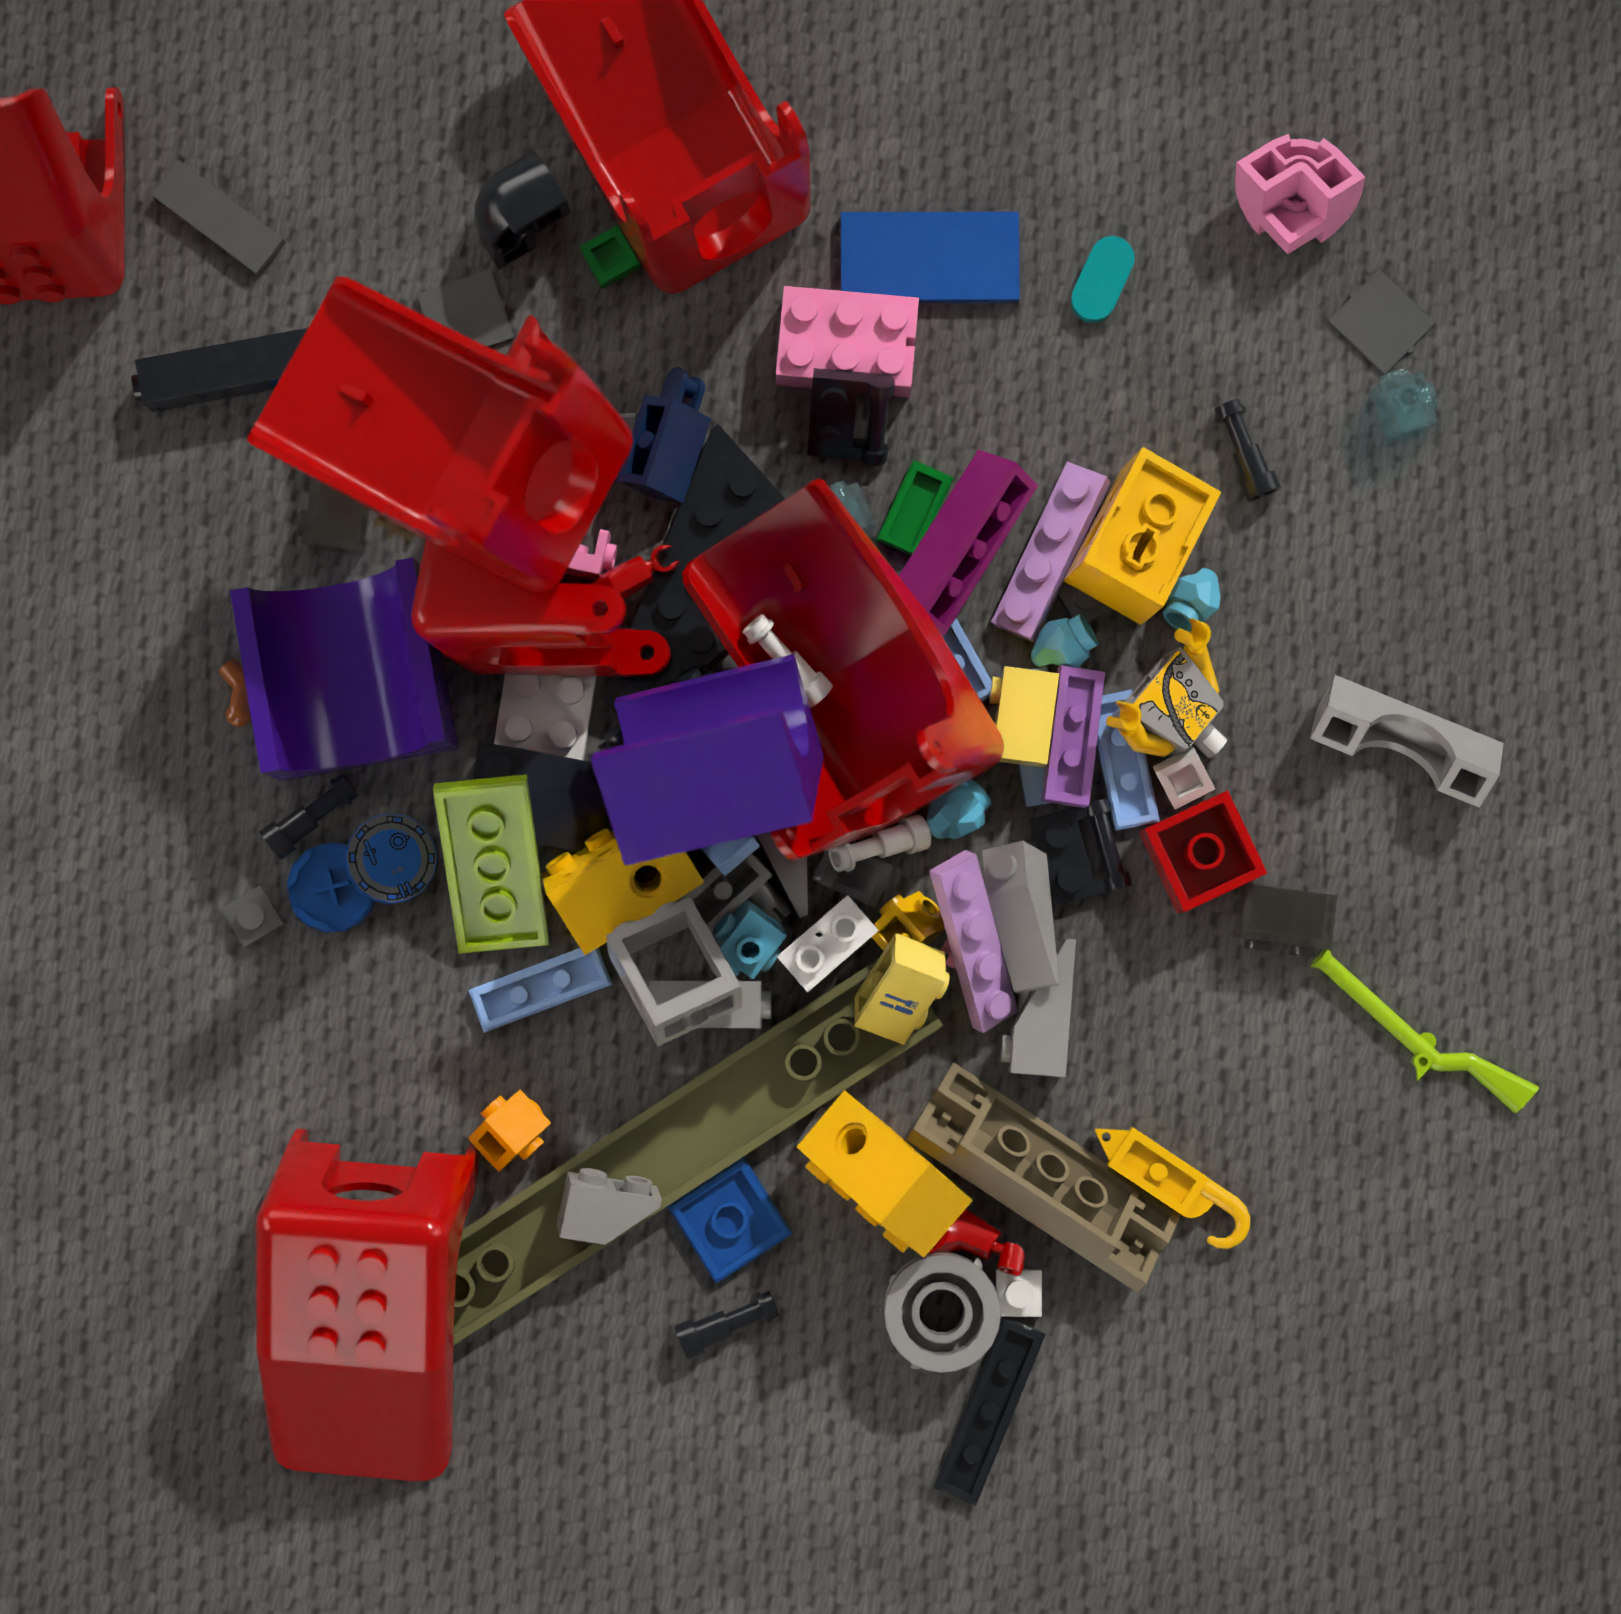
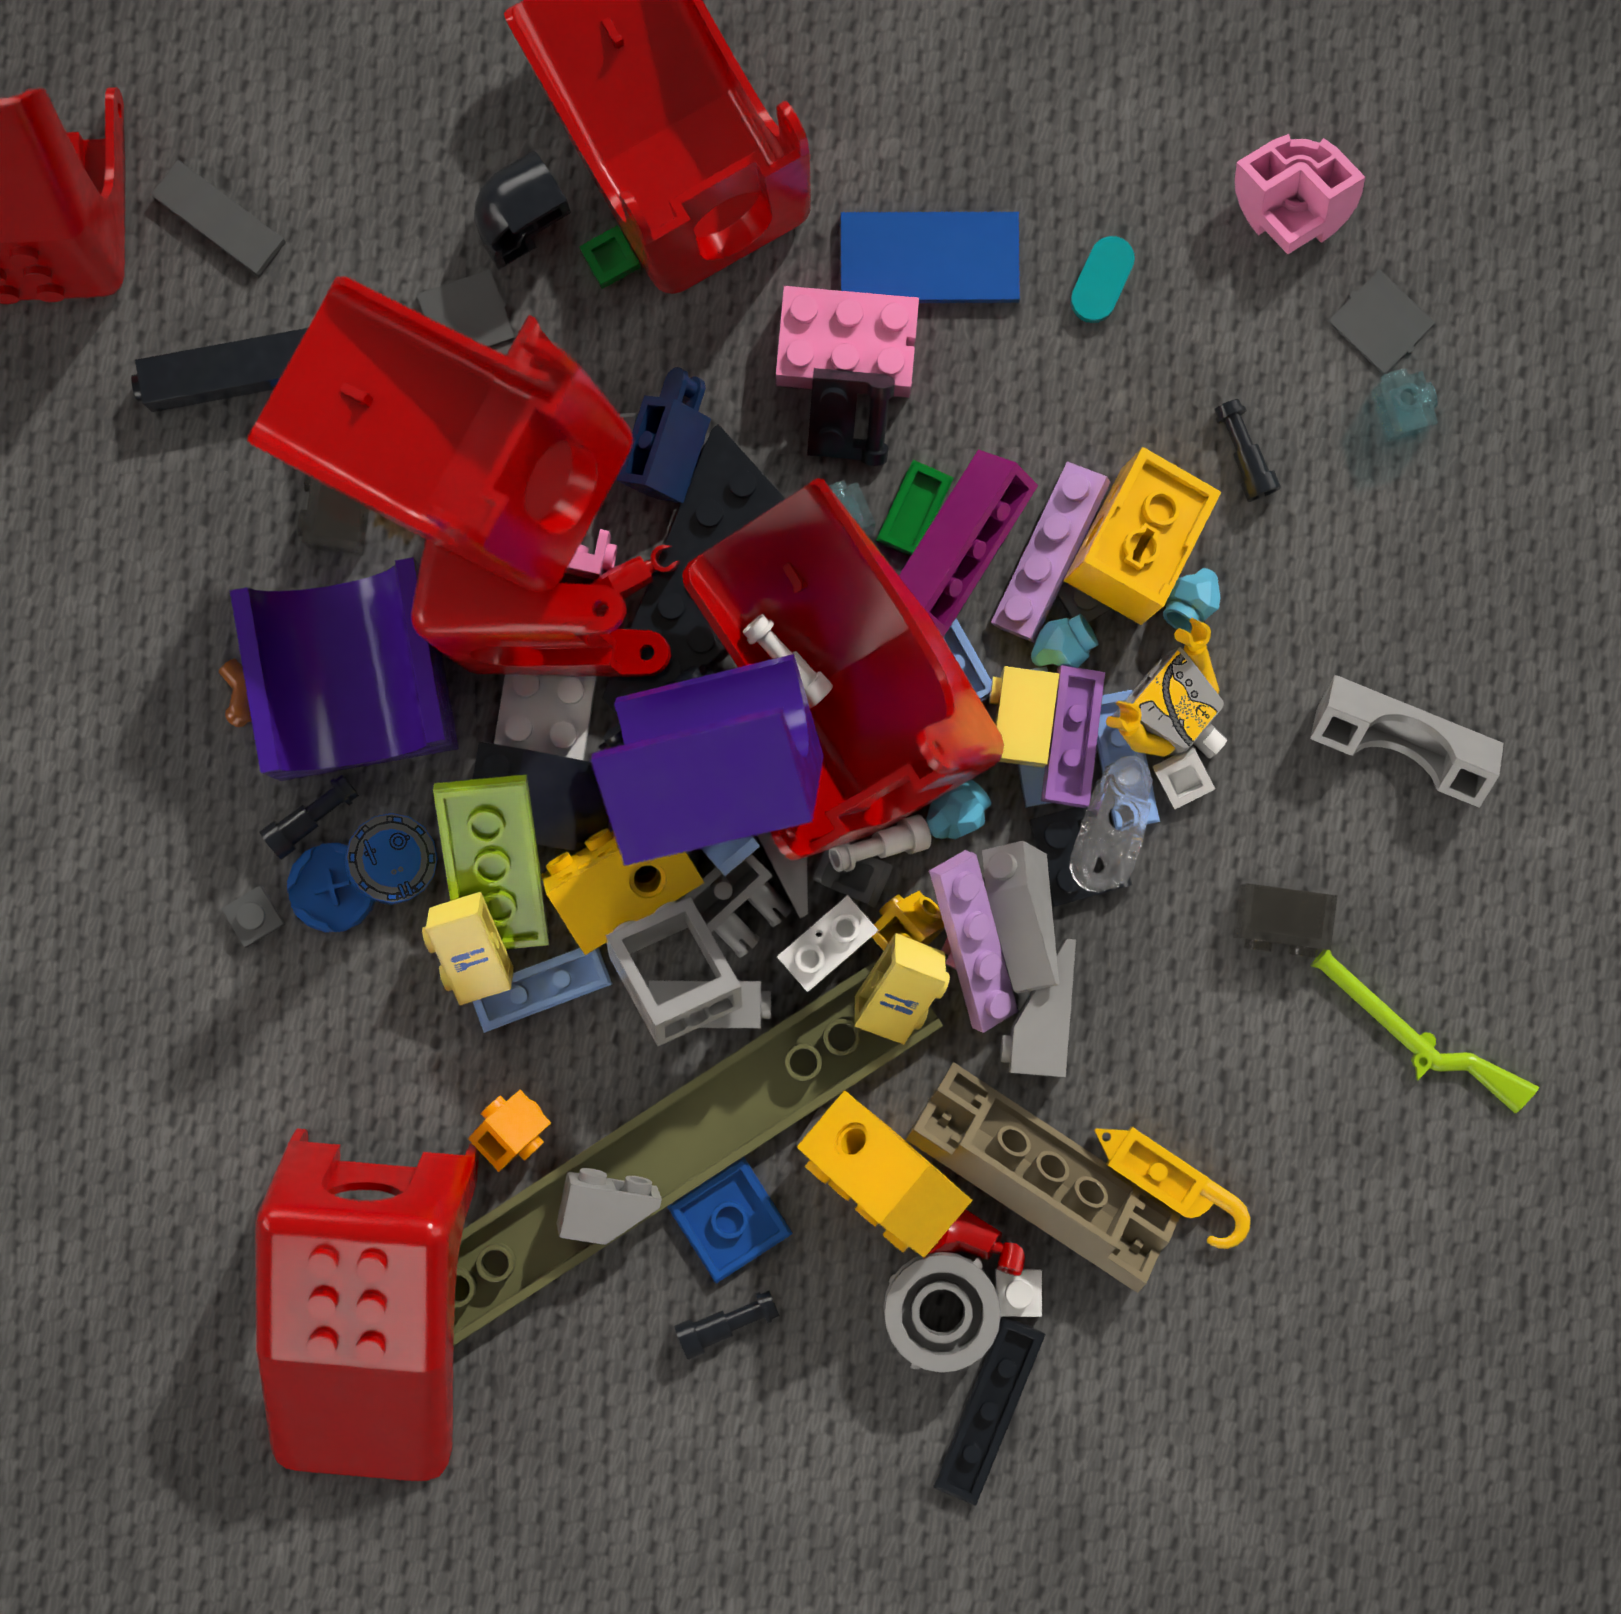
medium azure brick [712,900,787,979] -> none
red brick [1138,790,1267,914] -> none
none -> light yellow brick [422,892,514,1006]
none -> clear piece [1070,755,1153,892]

